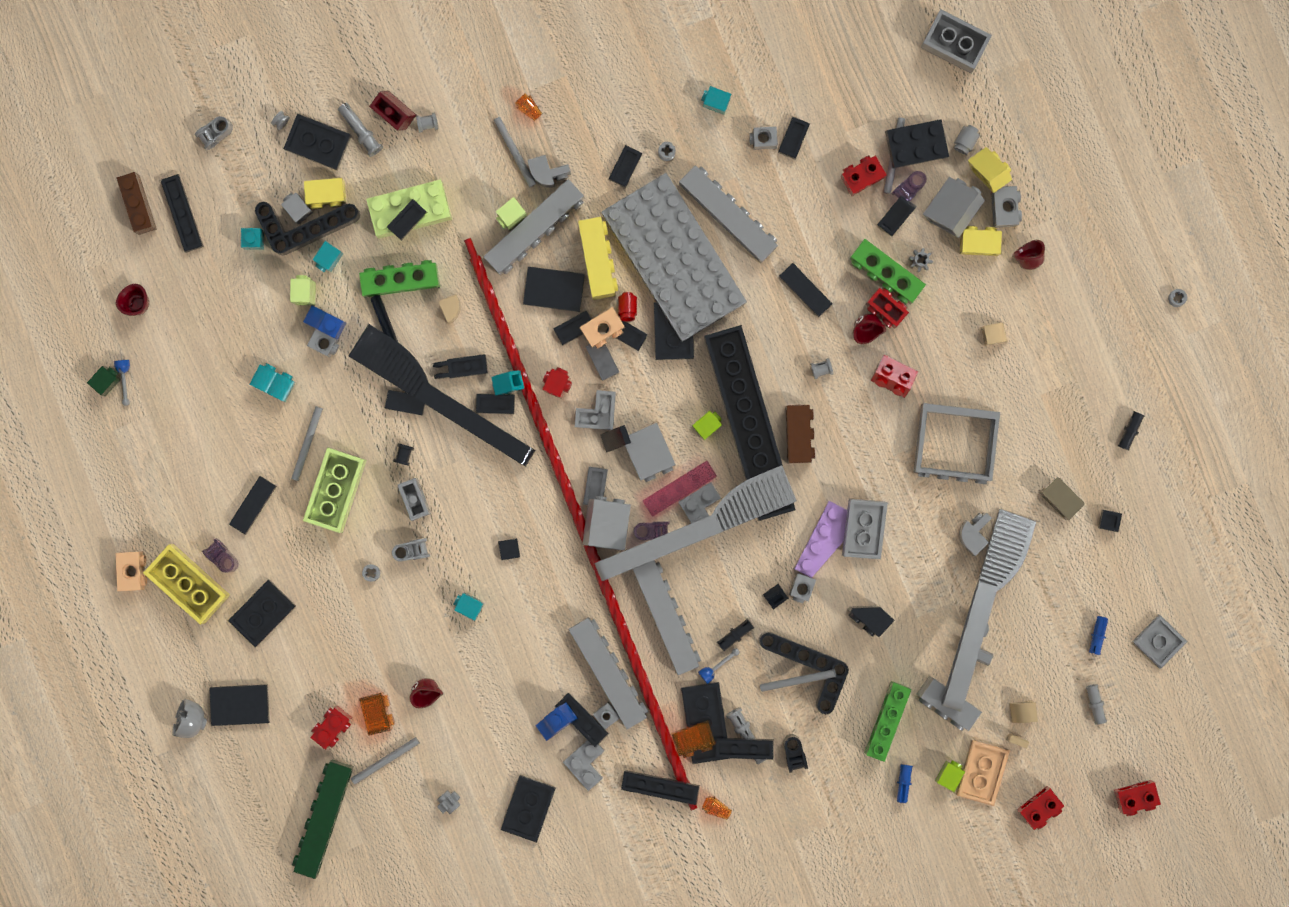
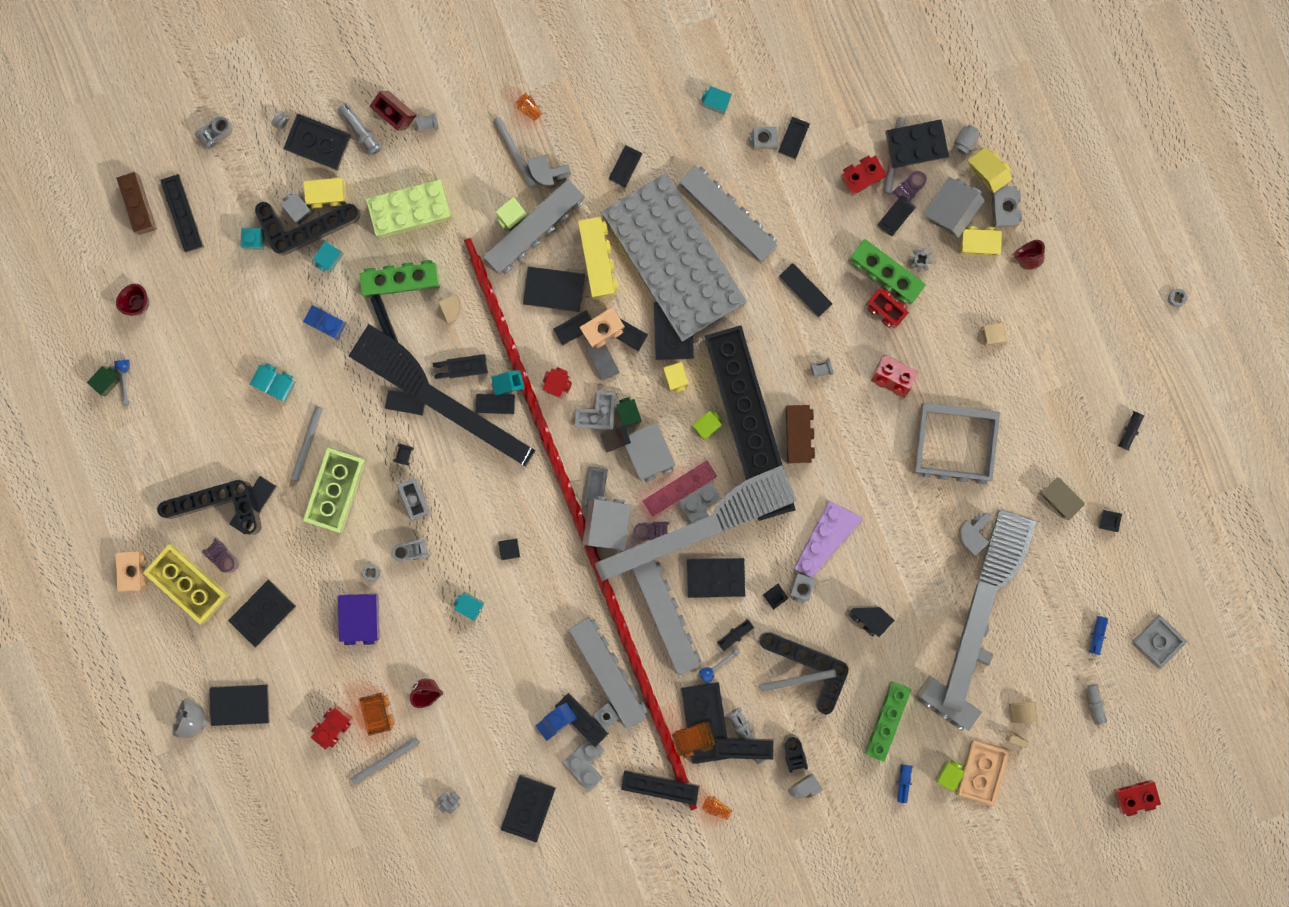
yellowish green brick [290,275,316,305] -> none
dark green brick [292,759,354,879] -> none
light grey brick [307,329,339,357] -> none
black tile [387,199,428,241] -> none
red brick [618,292,637,322] -> none
light grey bush [658,142,676,161] -> none
light grey plate [842,499,888,559] -> none
dark red helmet [853,314,886,344] -> none
light grey brick [920,9,992,74] -> none
red brick [1017,786,1065,830] -> none
none -> black beam [157,480,262,535]
none -> dark purple brick [338,594,380,645]
none -> dark green brick [616,397,642,427]
none -> light yellow brick [663,362,689,394]
none -> black plate [687,558,745,598]
none -> light grey rock [788,773,823,799]

